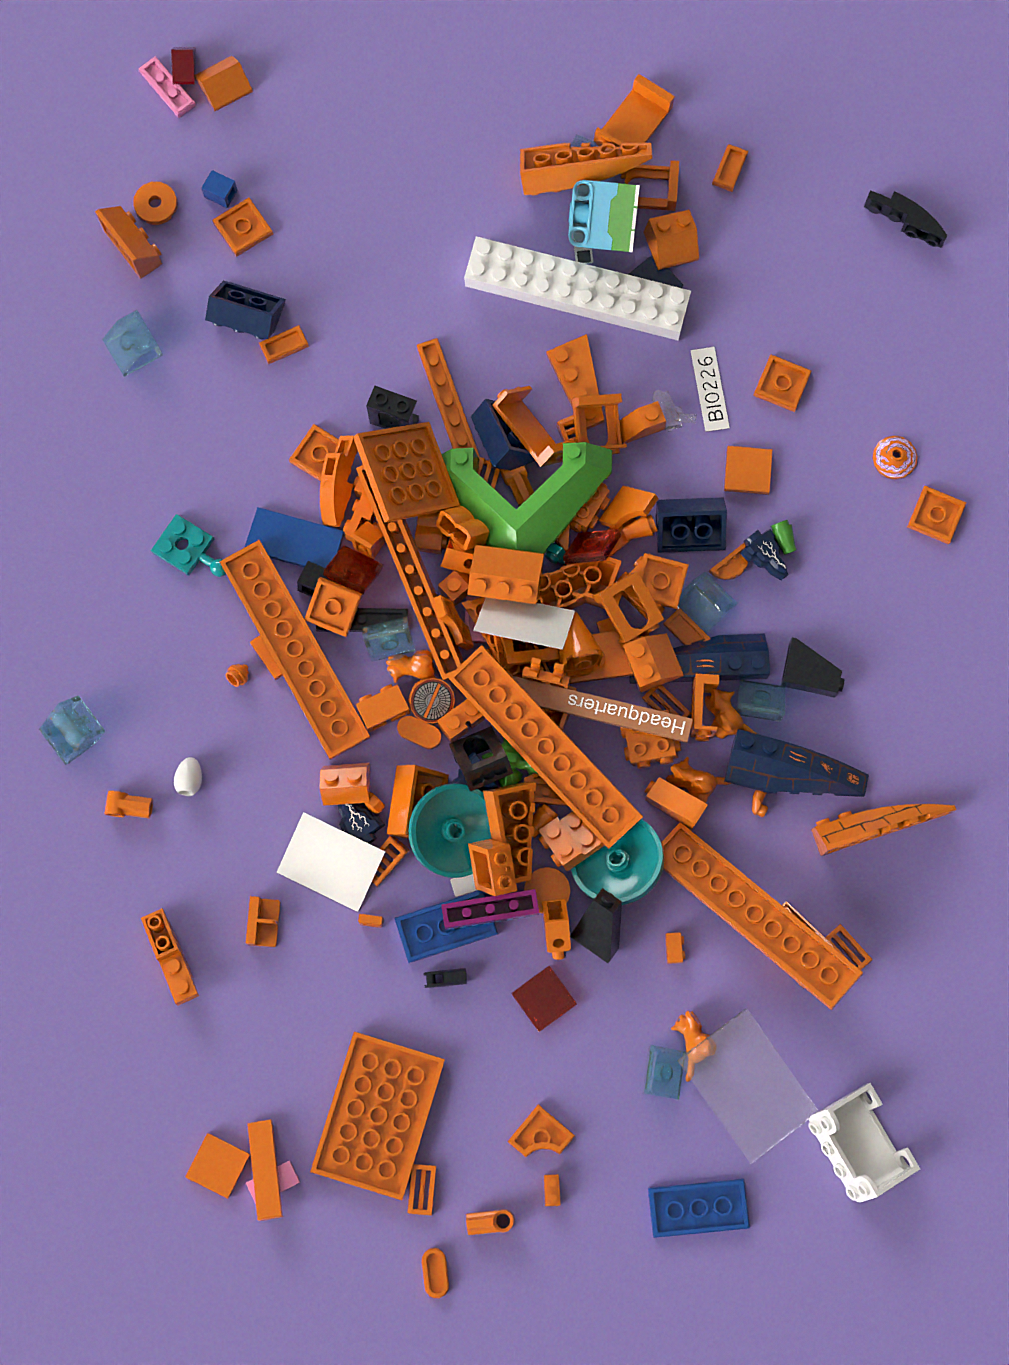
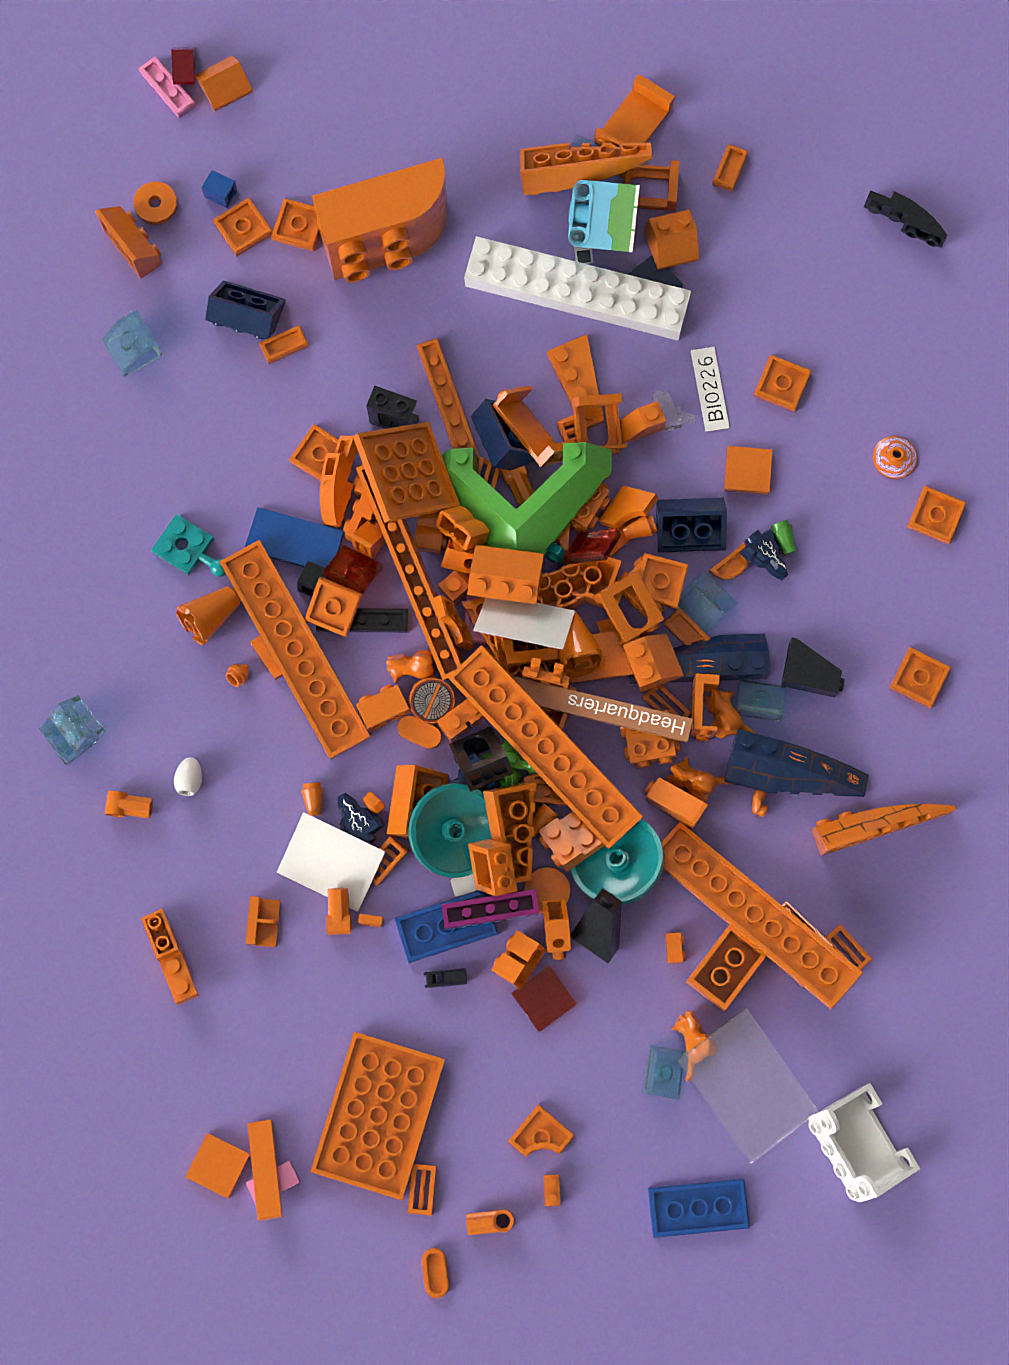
orange slope [319,763,370,806] -> none
clear light blue slope [362,617,416,662] -> none
none -> orange cone [176,586,240,645]
none -> orange tile [271,198,320,251]
none -> orange cone [301,782,324,816]
none -> orange brick [312,158,447,283]
none -> orange piece [326,888,352,935]
none -> orange piece [492,930,547,990]
none -> orange brick [685,924,766,1011]
none -> orange tile [889,647,951,709]

